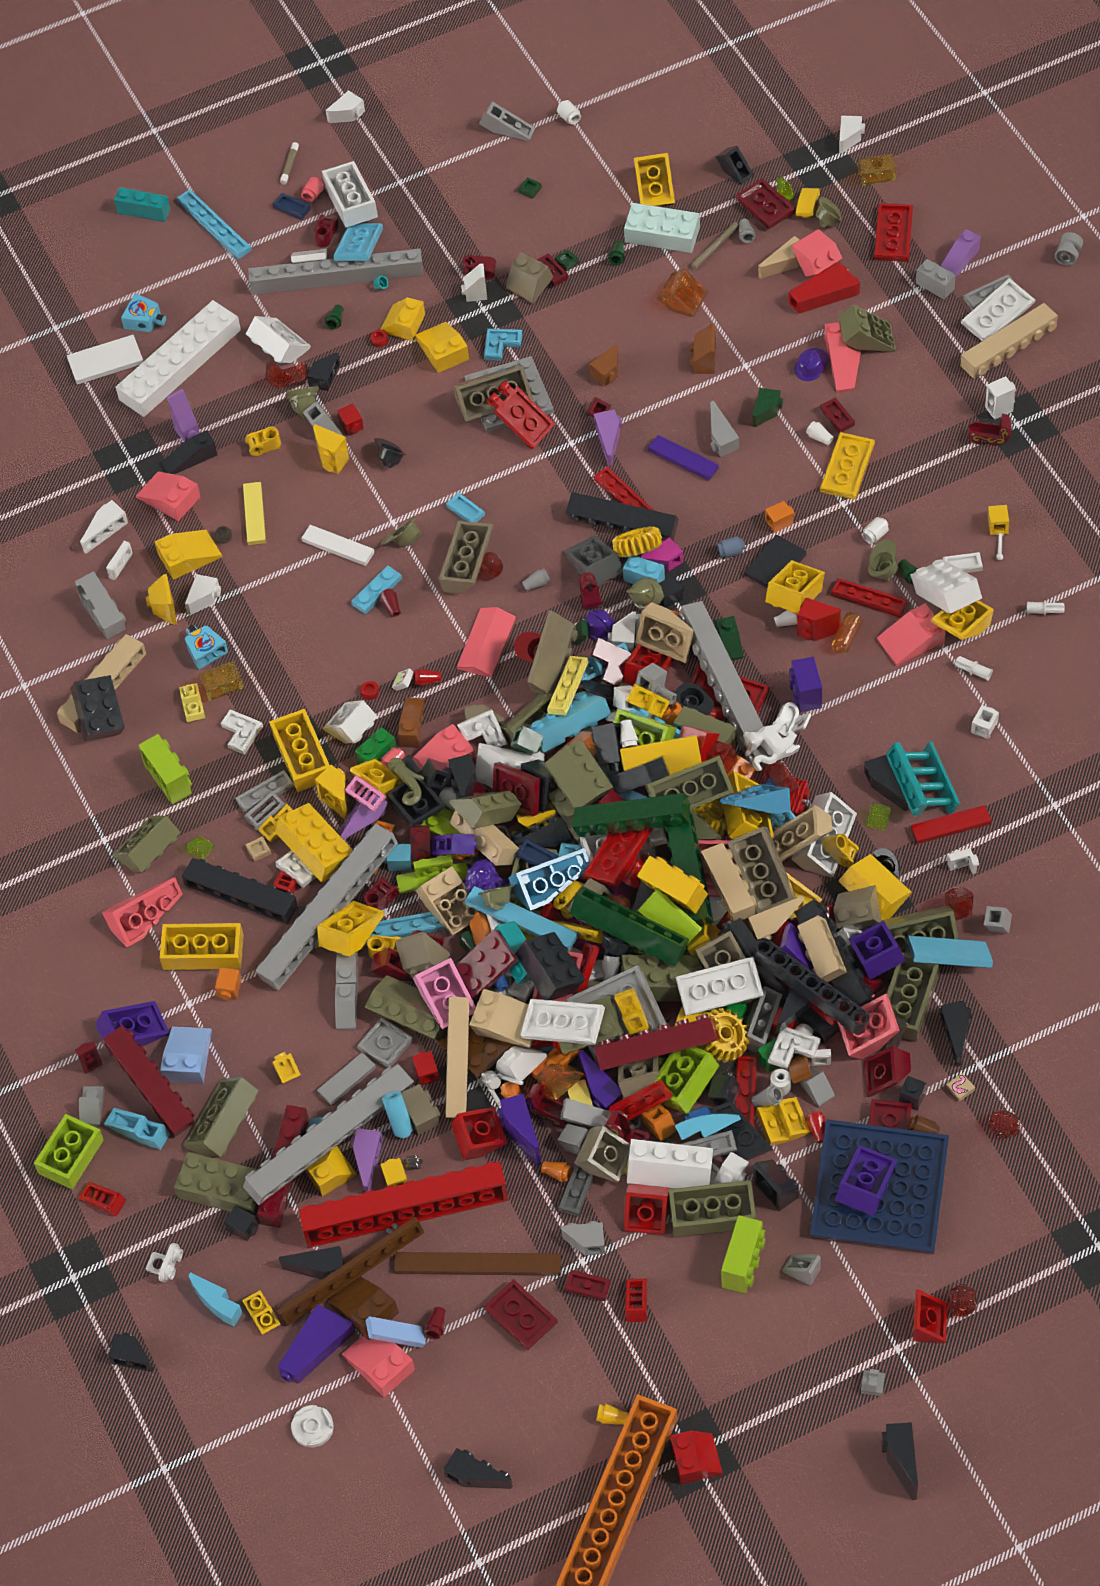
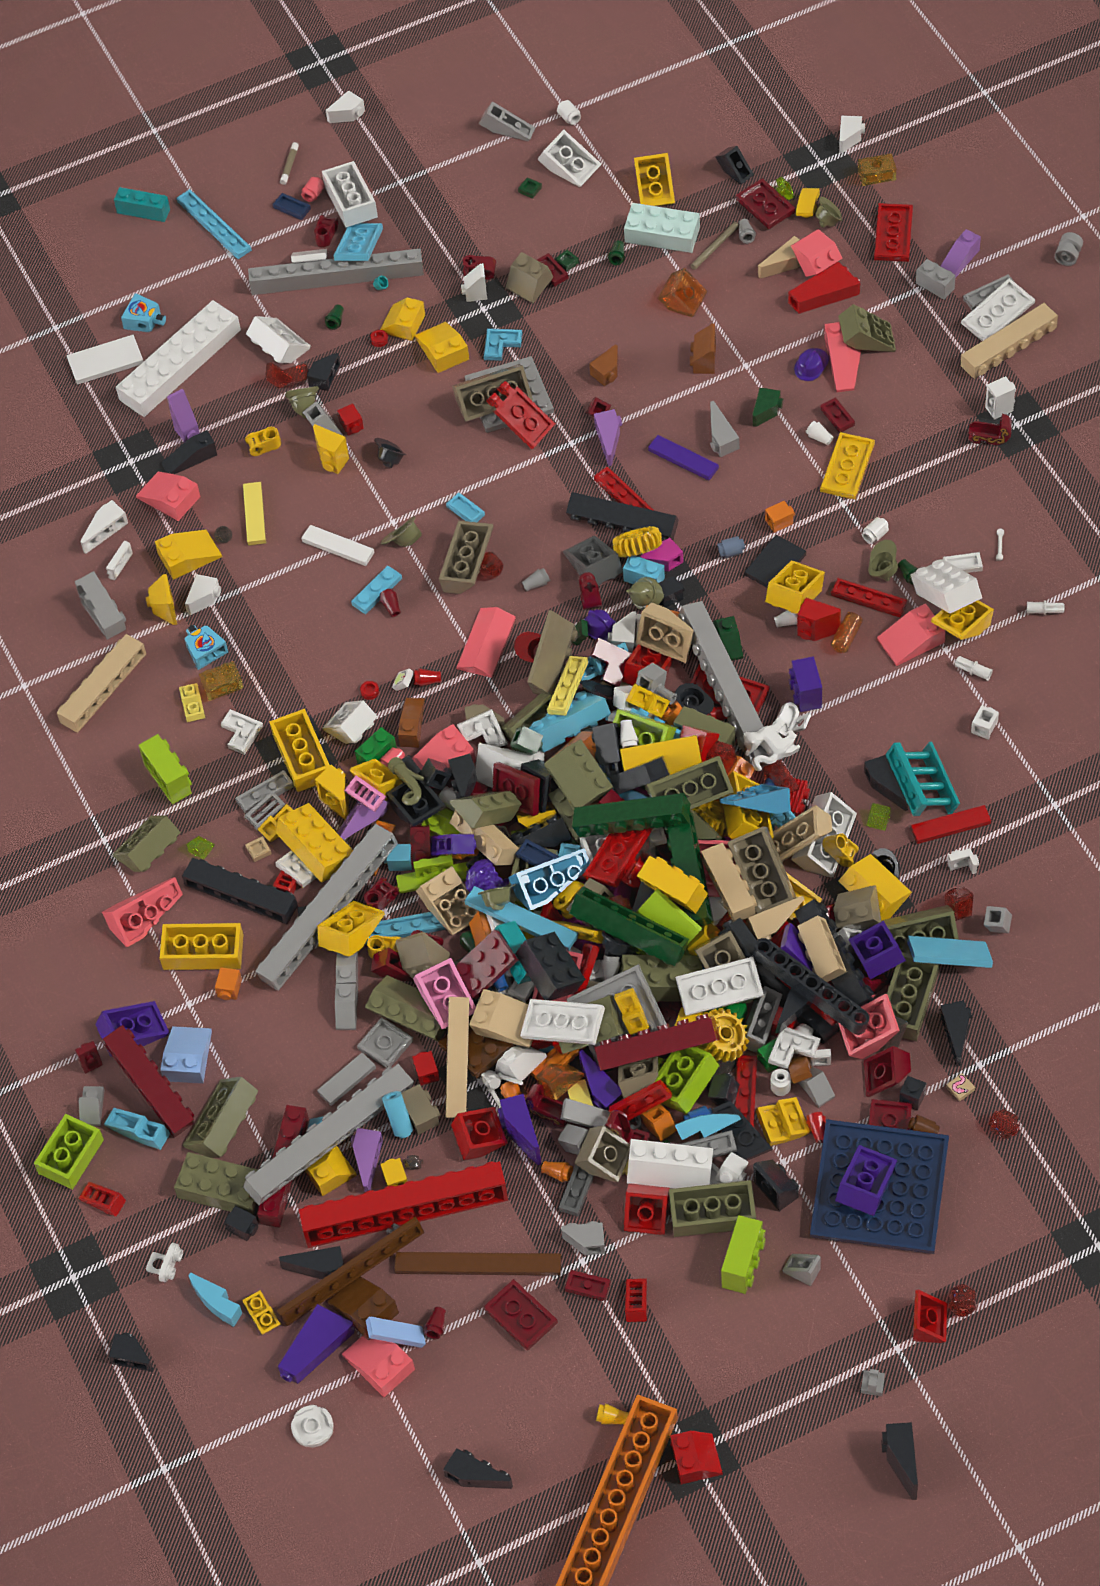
black brick [70,675,125,741] -> none
yellow bracket [272,1052,301,1084] -> none
light grey cone [752,1086,783,1107] -> none
yellow brick [988,505,1009,535] -> none
none -> white slope [538,130,601,187]

